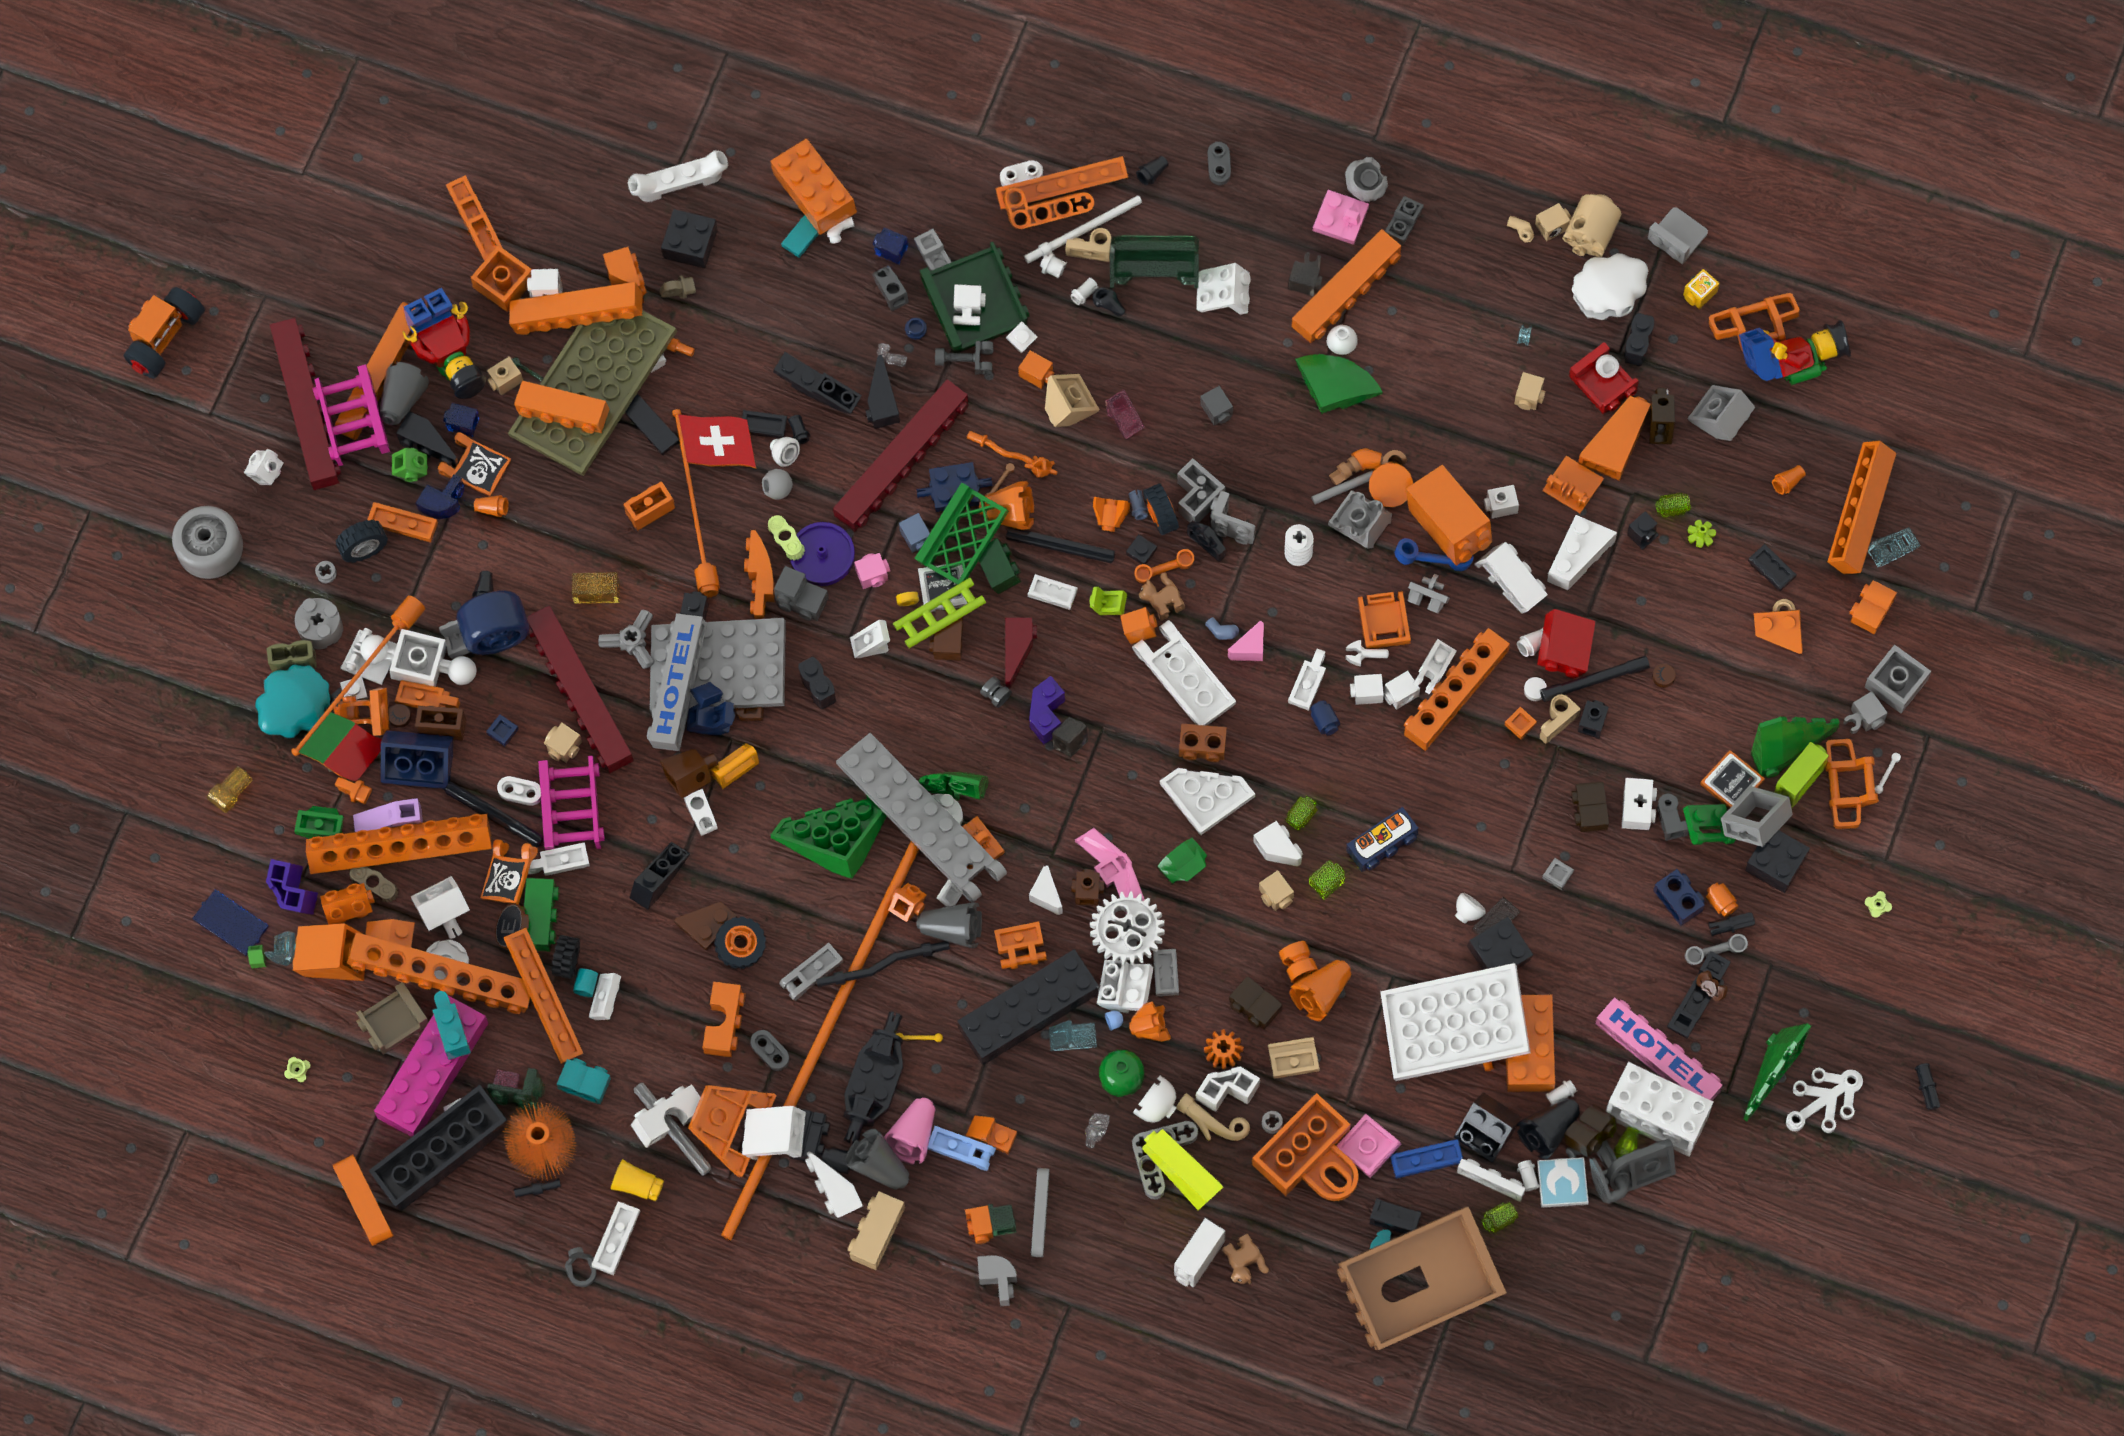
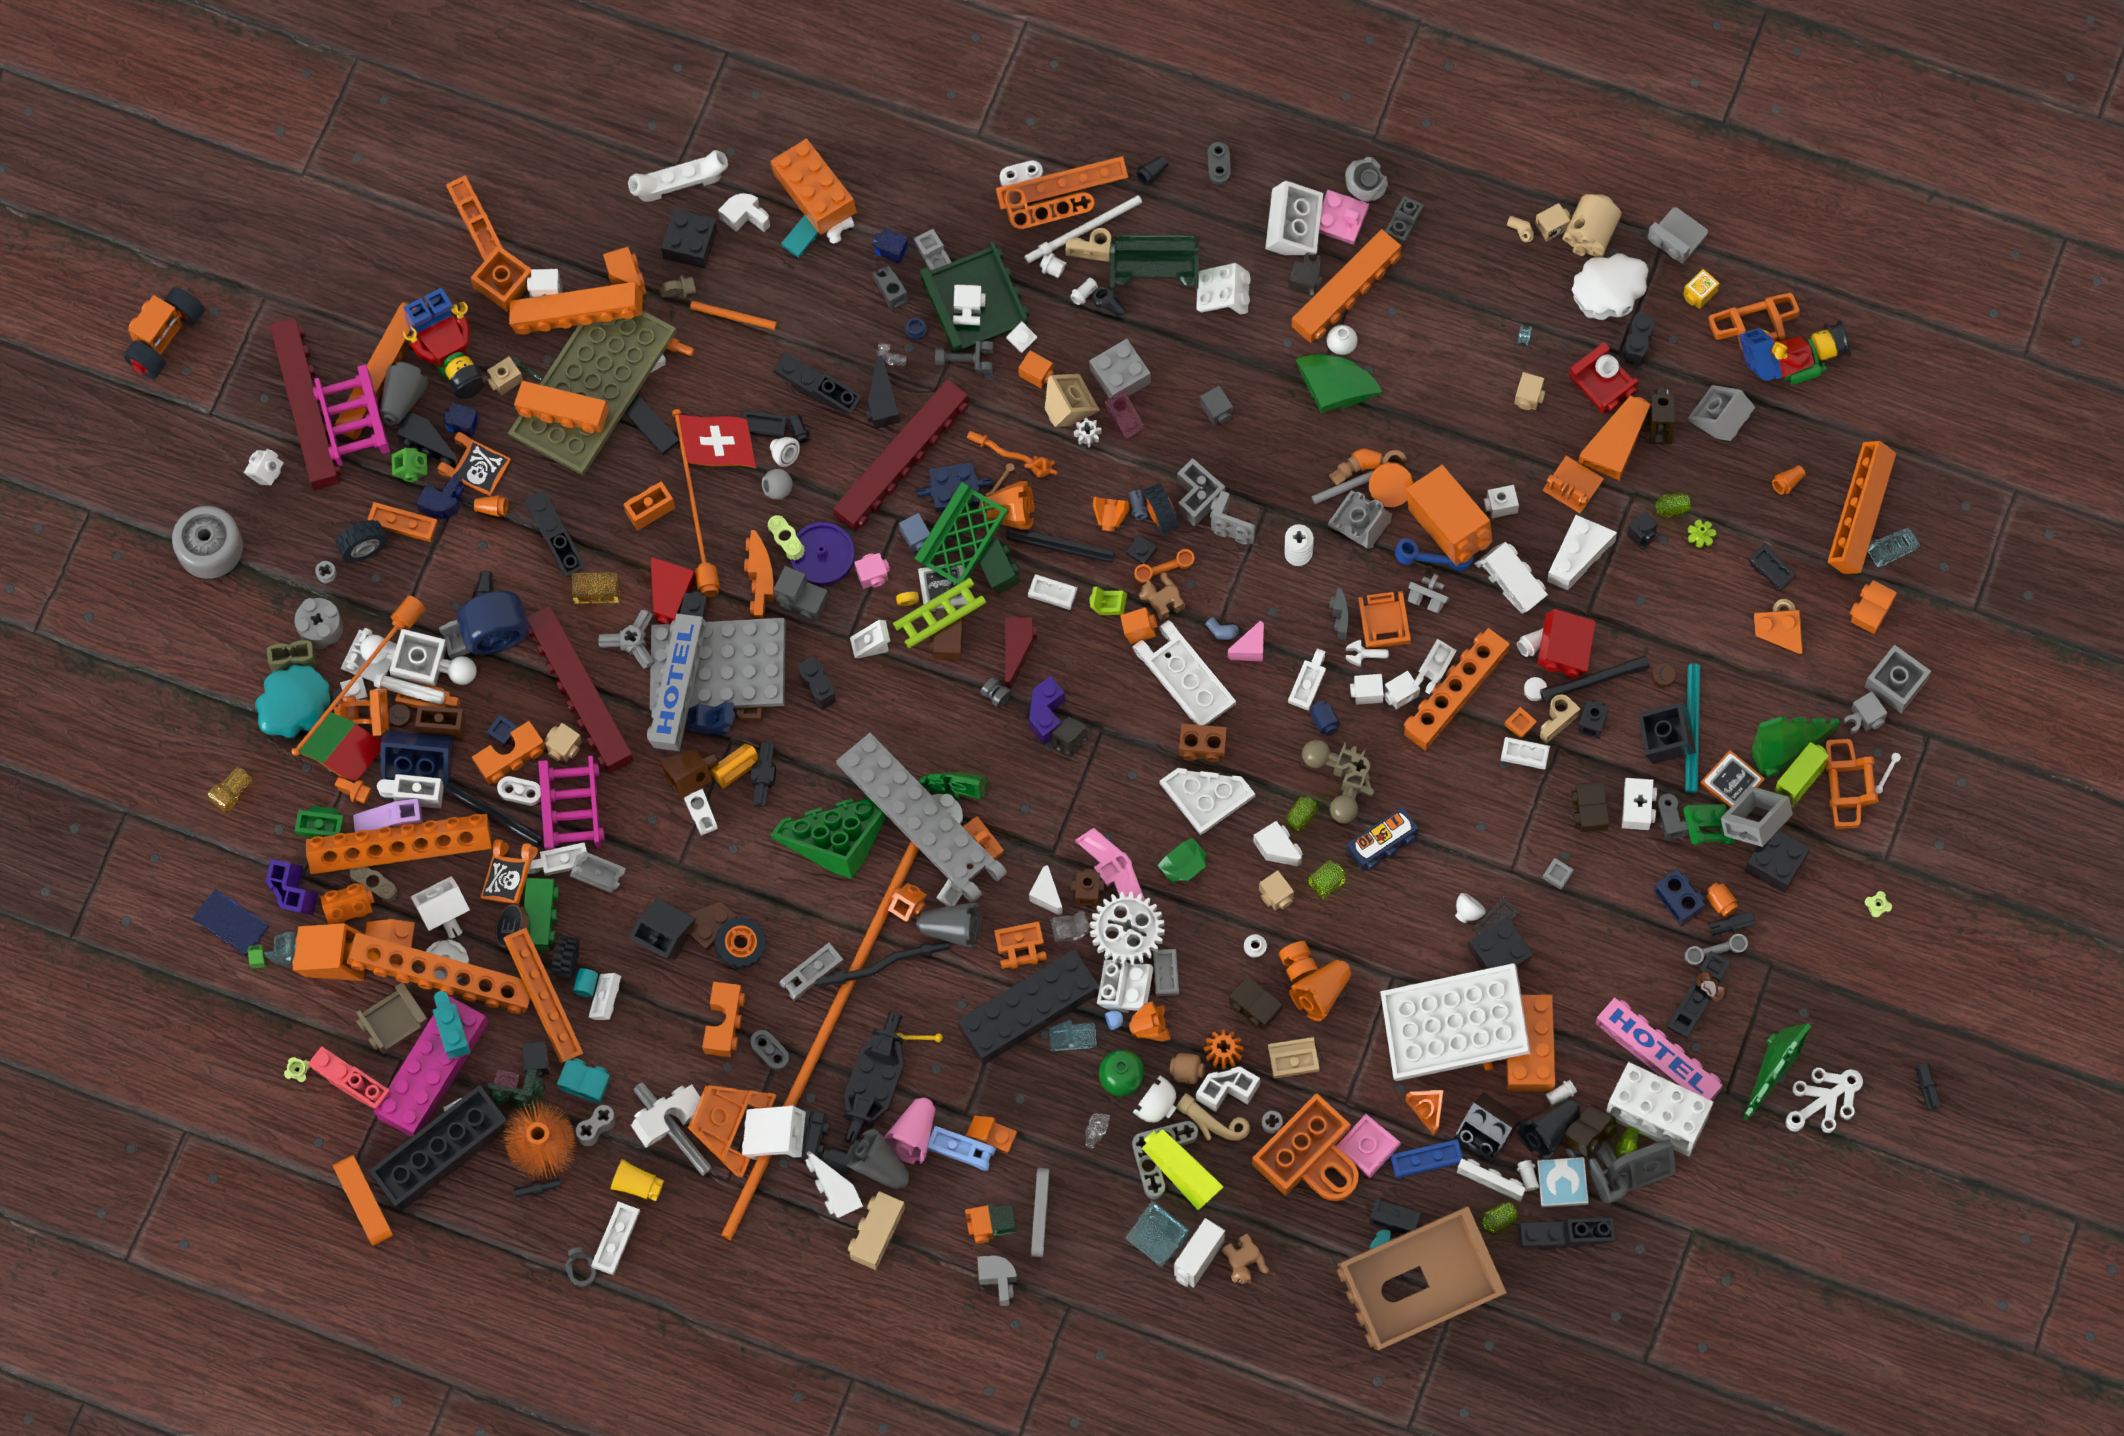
black slope [629,842,690,910] -> none
dark blue slope [690,682,723,709] -> none
black plate [1187,521,1226,562] -> none
none -> coral slope [308,1046,390,1110]
none -> white axle [374,673,445,704]
none -> white brick [377,774,444,809]
none -> orange arch [472,721,546,785]
none -> black brick [522,1041,550,1079]
none -> black slope [525,490,585,578]
none -> light grey hinge [570,851,626,893]
none -> light grey axle [576,1105,616,1147]
none -> black slope [629,898,696,959]
none -> red slope [651,557,696,625]
none -> orange bar [690,301,777,330]
none -> white brick [718,194,770,232]
none -> black axle [751,742,776,807]
none -> clear bracket [1050,911,1089,942]
none -> white gear [1074,418,1102,447]
none -> light grey brick [1089,339,1151,405]
none -> clear light blue brick [1125,1201,1190,1267]
none -> medium nougat head [1170,1053,1205,1084]
none -> white plate [1244,935,1267,958]
none -> white slope [1265,181,1323,255]
none -> dark tan piece [1302,740,1374,824]
none -> dark grey slope [1329,588,1348,640]
none -> orange slope [1405,1090,1443,1136]
none -> white plate [1501,737,1550,769]
none -> black slope [1518,1218,1615,1250]
none -> black brick [1638,702,1696,764]
none -> teal axle [1685,664,1700,794]

